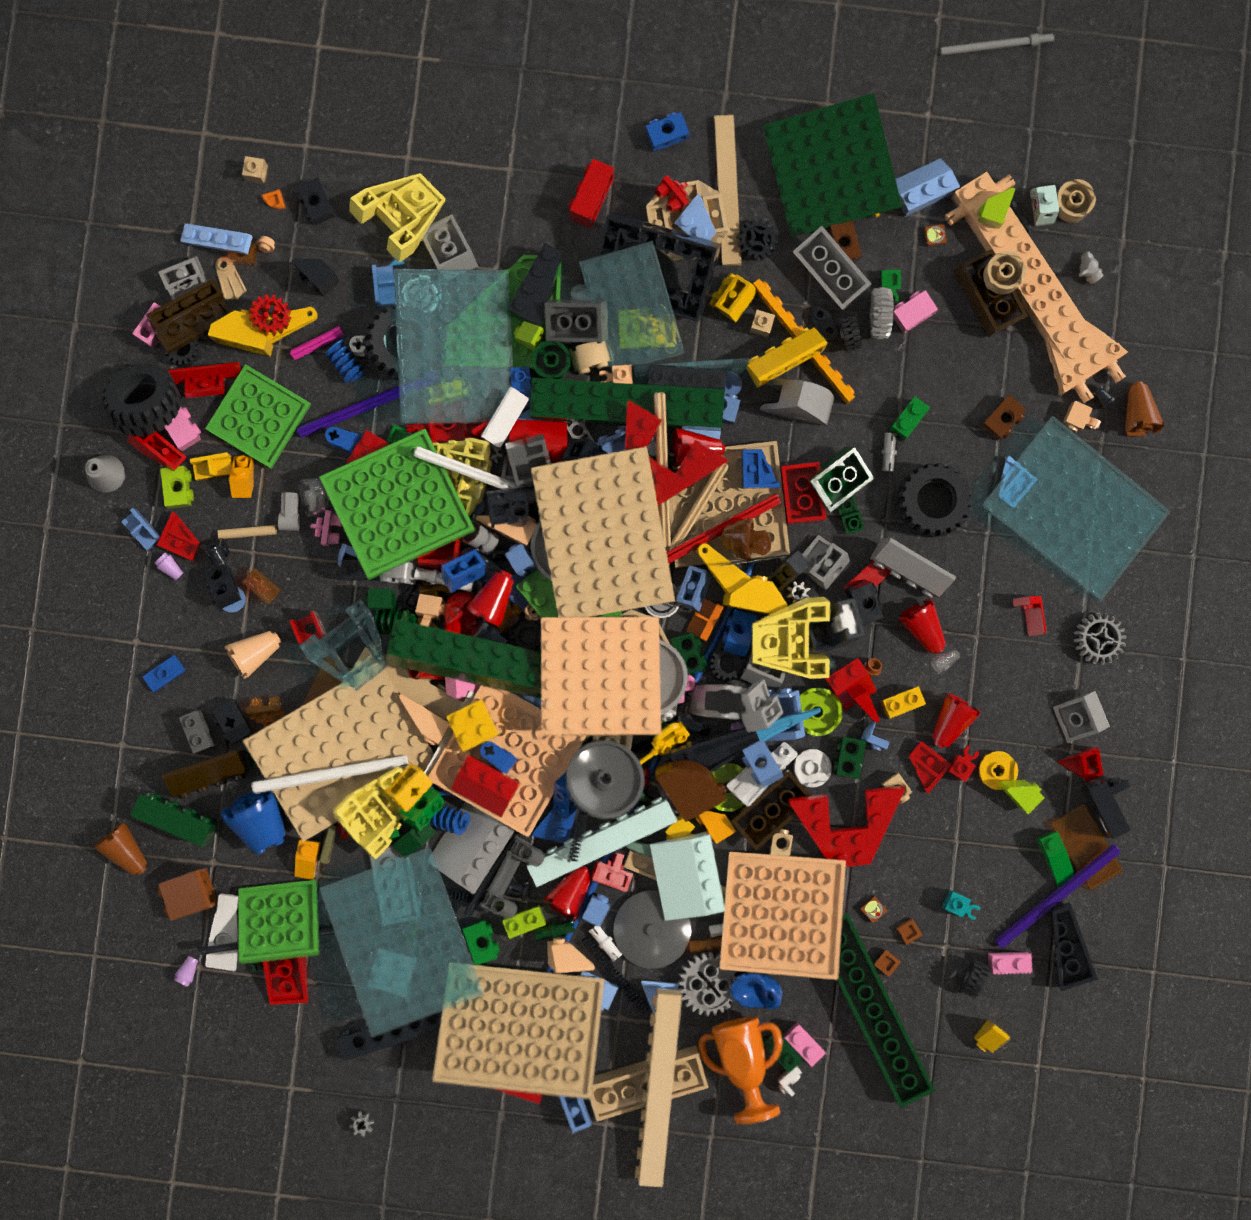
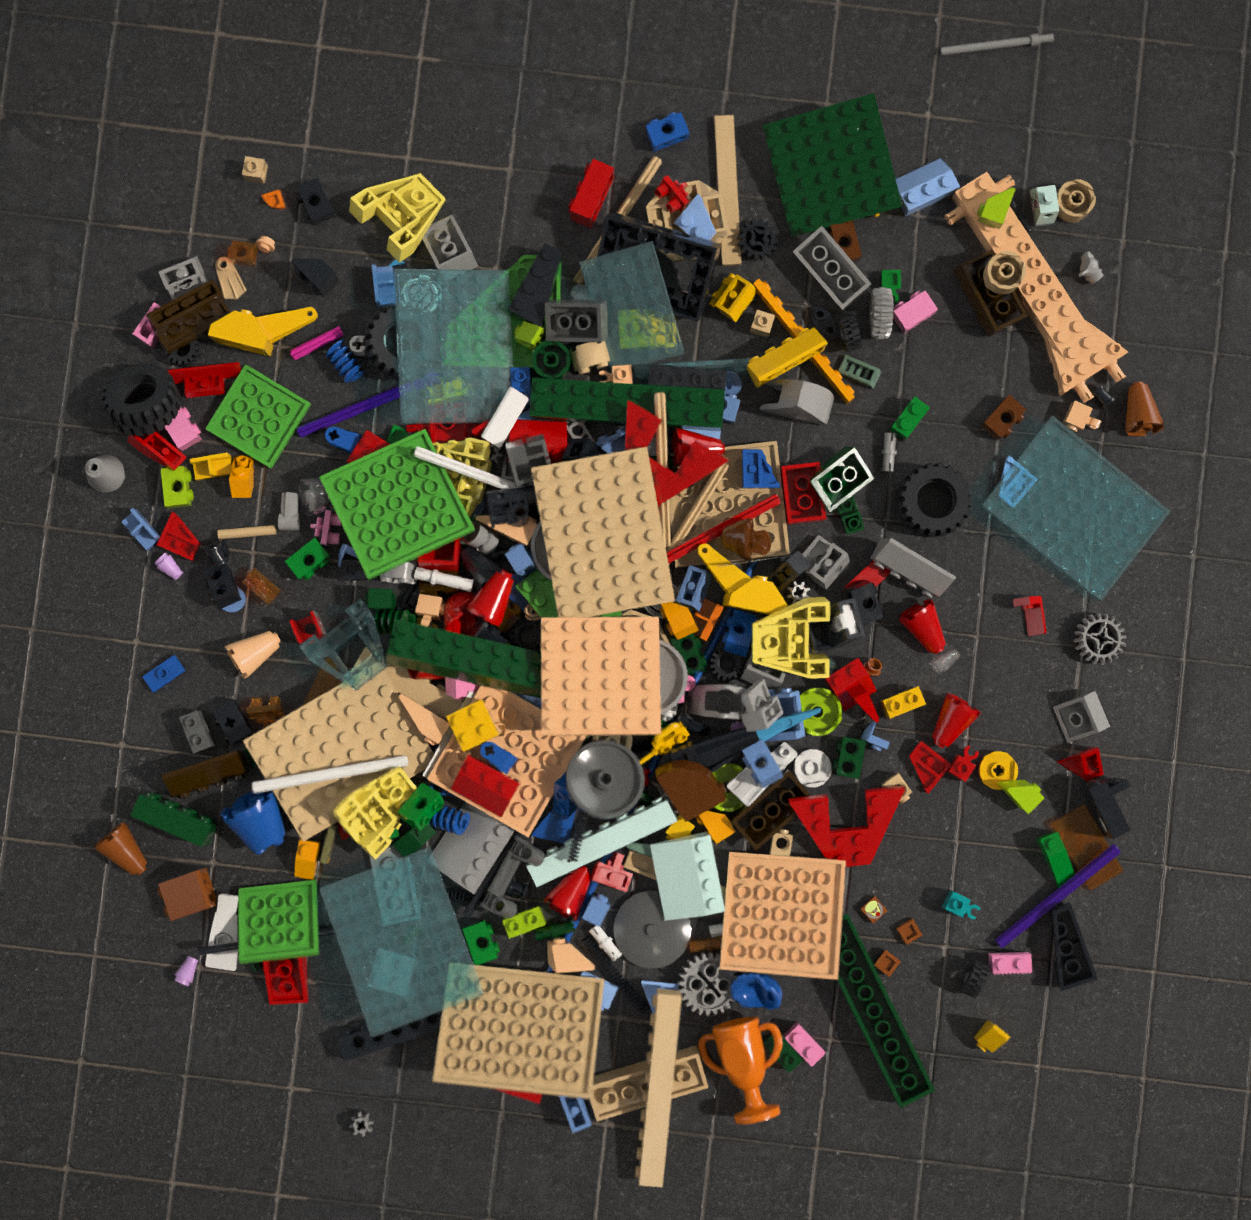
light blue plate [180,223,253,254] -> none
red gear [249,294,291,336] -> none
yellow brick [384,763,433,812] -> none
blue brick [441,549,486,592] -> none
white bracket [777,1066,802,1096] -> none
tile [924,224,947,247] -> none
none -> green brick [285,538,331,581]
none -> tan axle [574,156,662,285]
none -> light orange slope [659,602,699,640]
none -> sand green slope [838,354,881,389]

